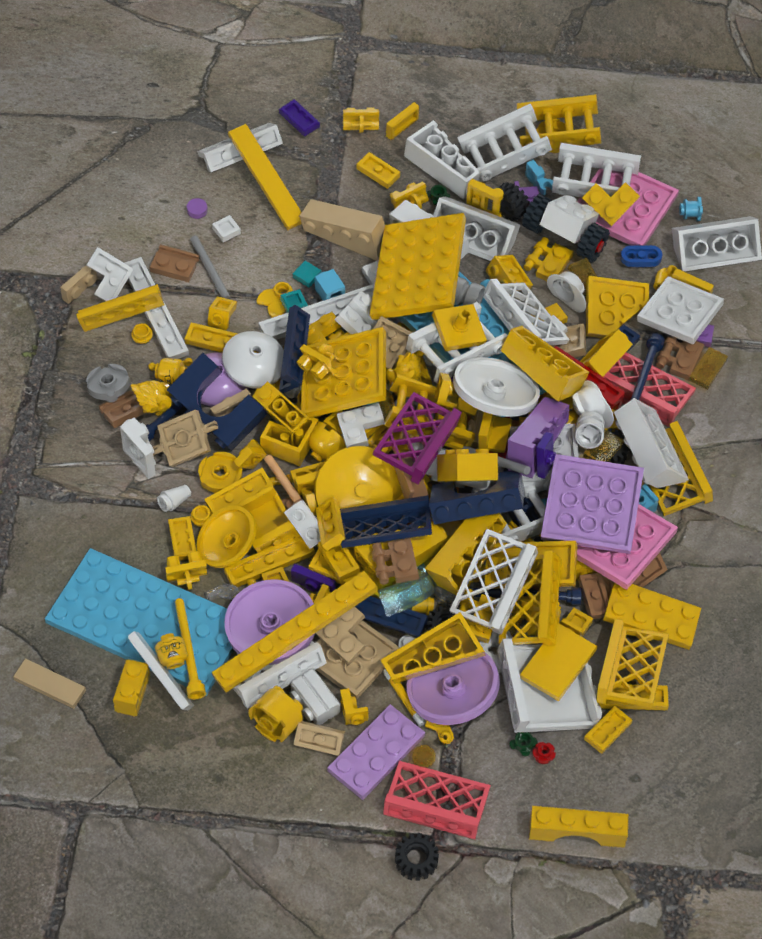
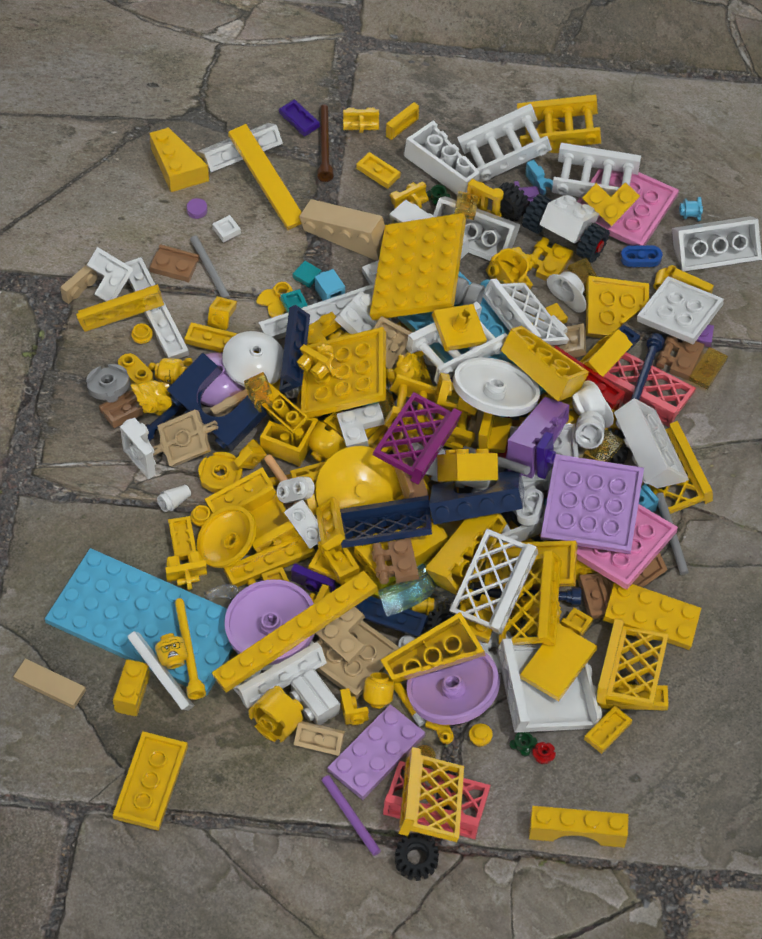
none -> yellow plate [113,731,188,831]
none -> yellow plate [118,353,153,384]
none -> yellow wedge [149,127,209,192]
none -> clear yellow plate [244,372,273,412]
none -> white plate [277,477,314,503]
none -> reddish brown piece [317,104,334,182]
none -> medium lavender bar [322,775,381,856]
none -> yellow head [363,672,394,709]
none -> yellow fence [399,747,464,842]
none -> clear yellow plate [454,191,478,220]
none -> yellow plate [469,723,493,747]
none -> yellow helmet [490,247,532,283]
none -> white plate [517,489,544,526]
none -> light grey bar [656,493,689,575]

